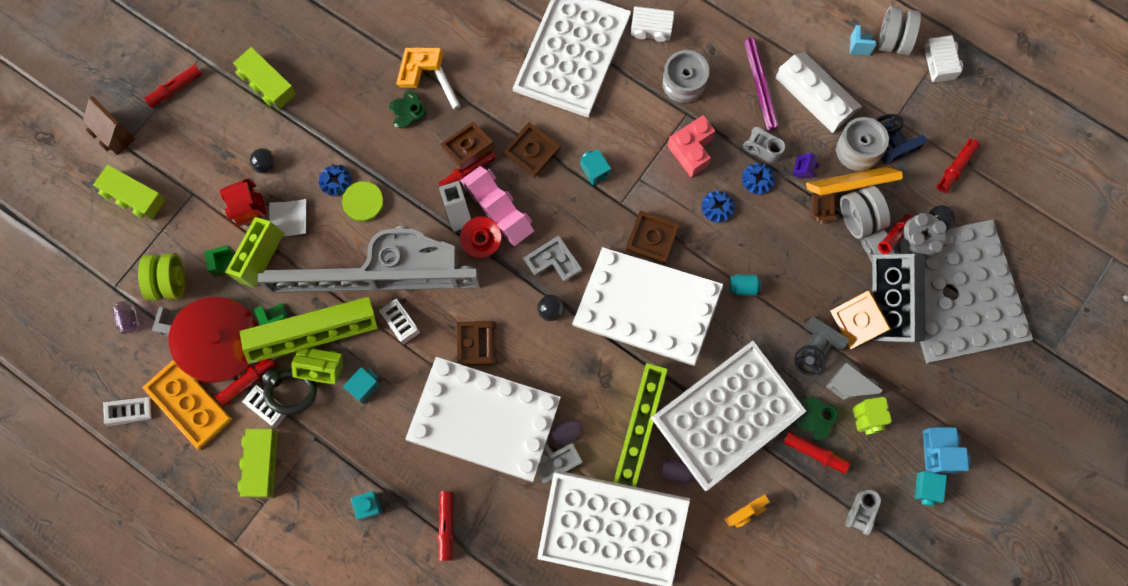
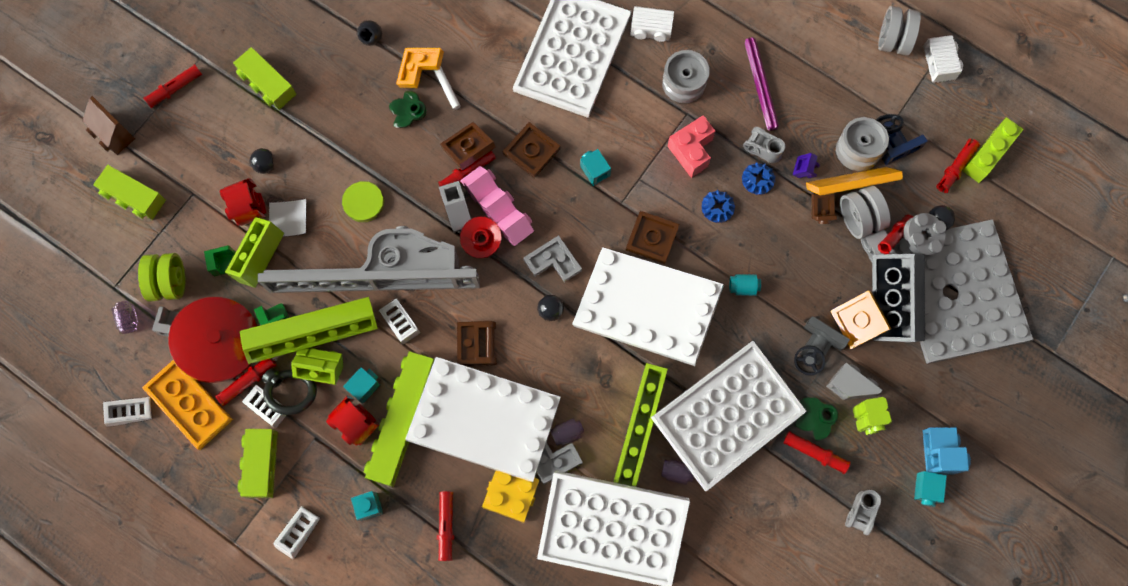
blue gear [318,164,352,196] -> none
light orange plate [724,495,770,528] -> none
white slope [776,52,862,133] -> none
medium azure panel [850,25,876,56] -> none
none -> white slope [273,506,320,559]
none -> red brick [326,396,379,446]
none -> black piece [357,20,382,46]
none -> lime brick [364,351,435,487]
none -> yellow plate [482,470,540,523]
none -> lime brick [962,117,1024,183]

